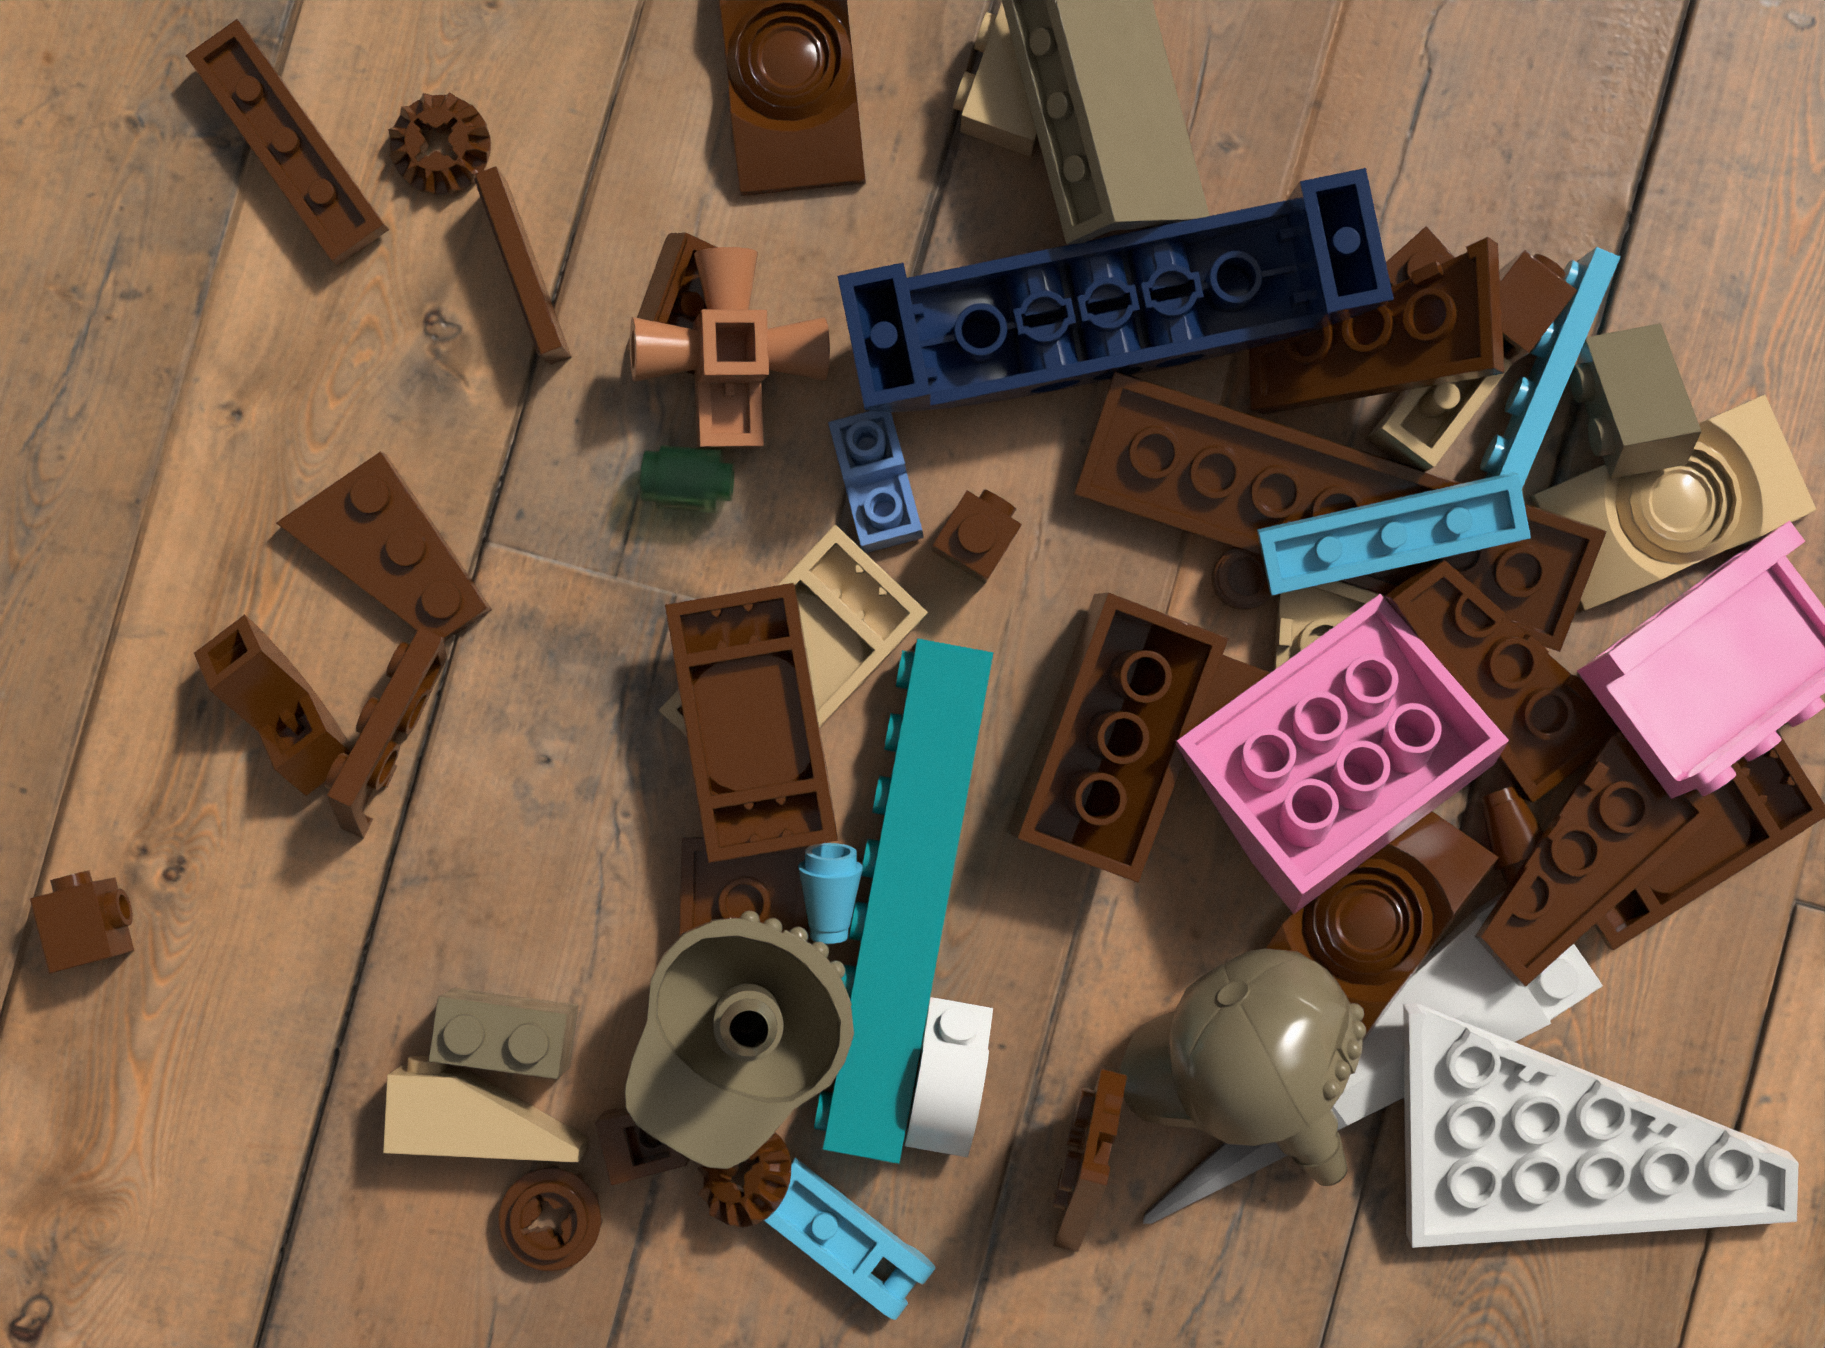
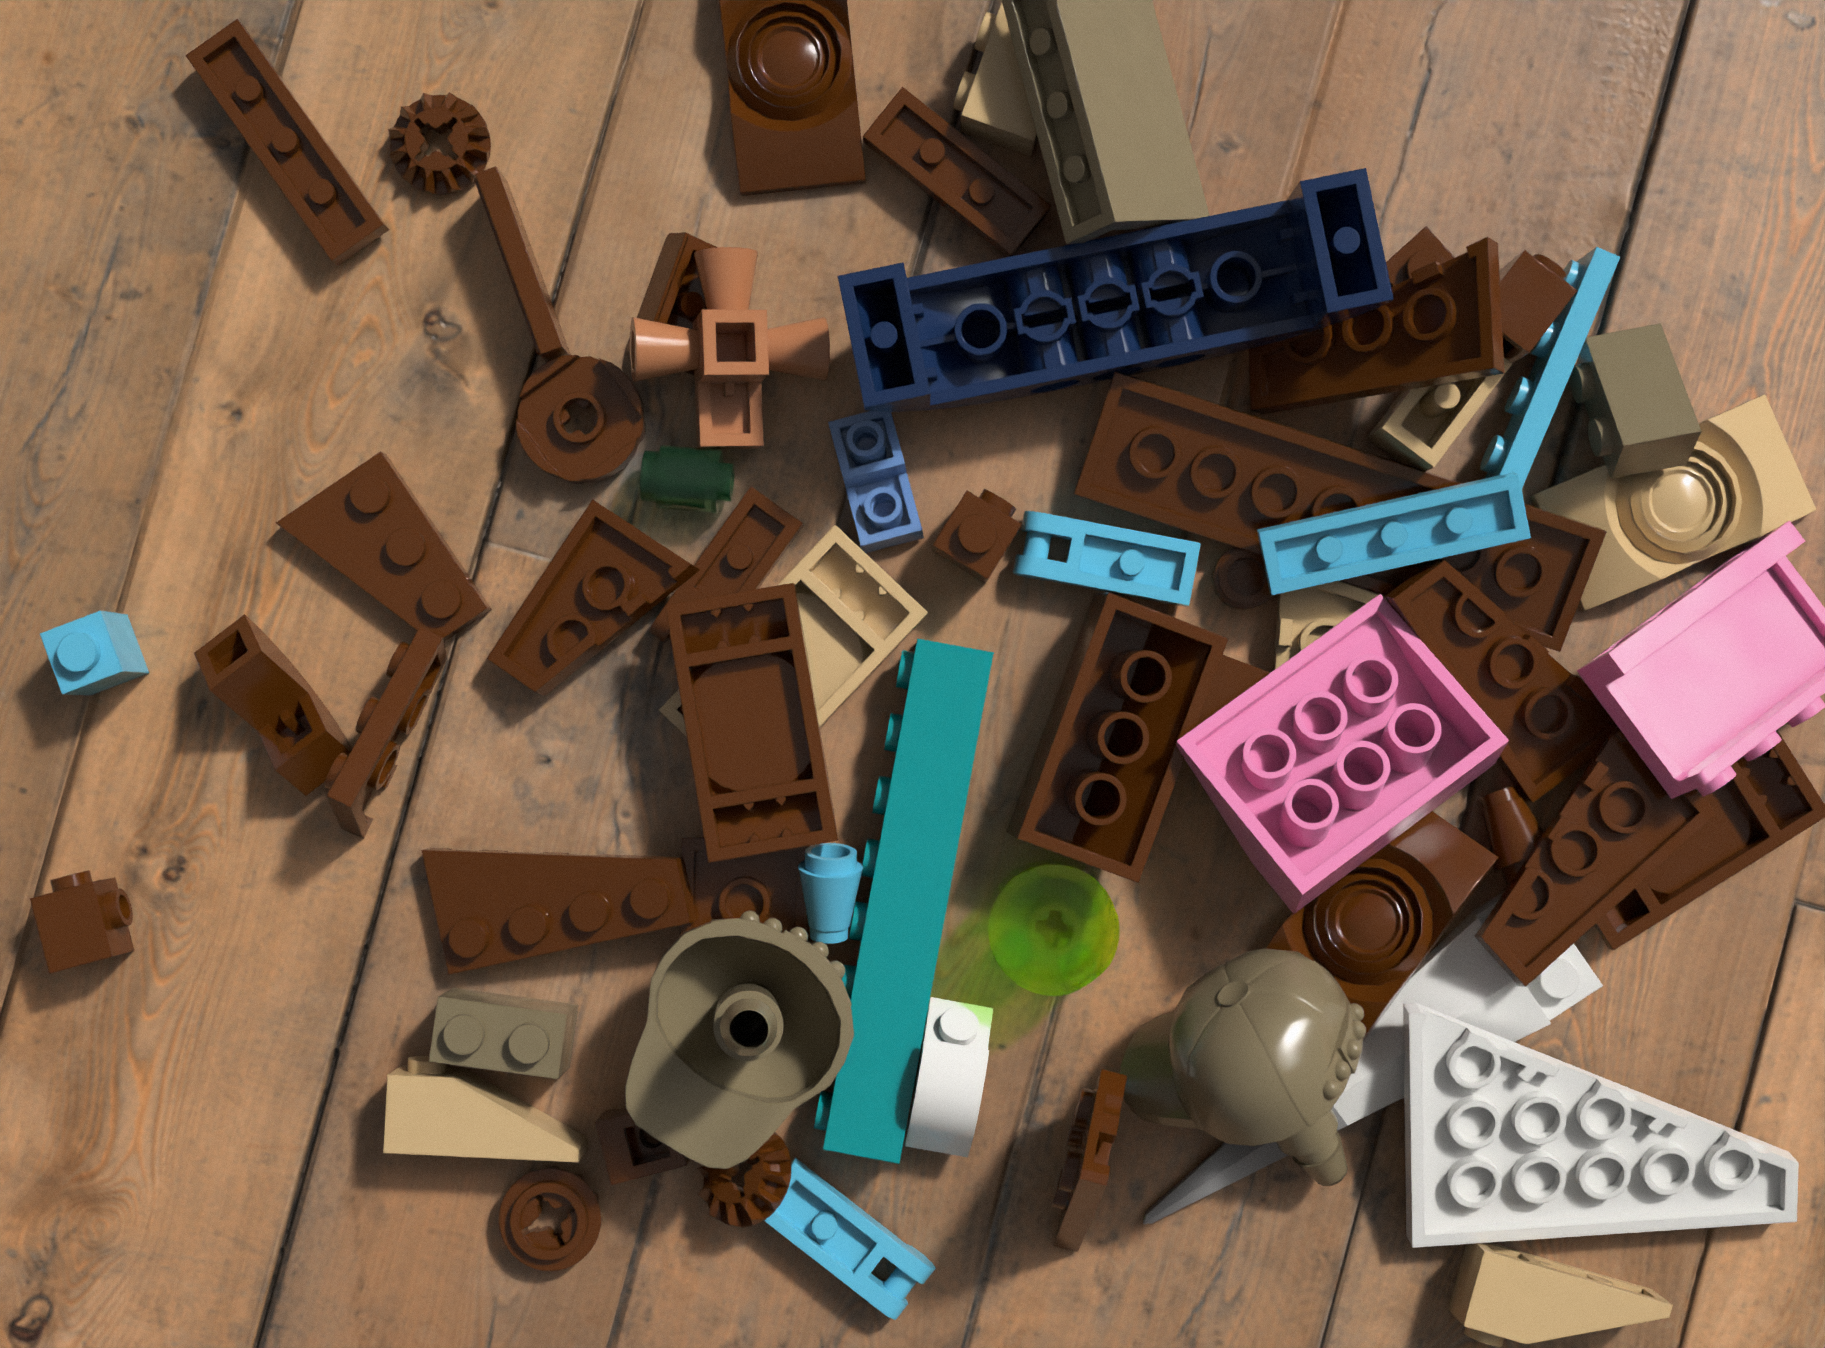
none -> medium azure brick [40,611,149,696]
none -> reddish brown wing [421,848,697,974]
none -> reddish brown wing [487,499,699,696]
none -> reddish brown plate [516,355,646,484]
none -> reddish brown plate [649,487,804,643]
none -> reddish brown plate [863,87,1051,257]
none -> clear neon green brick [986,860,1120,996]
none -> medium azure plate [1013,511,1201,607]
none -> tan slope [1448,1243,1673,1347]

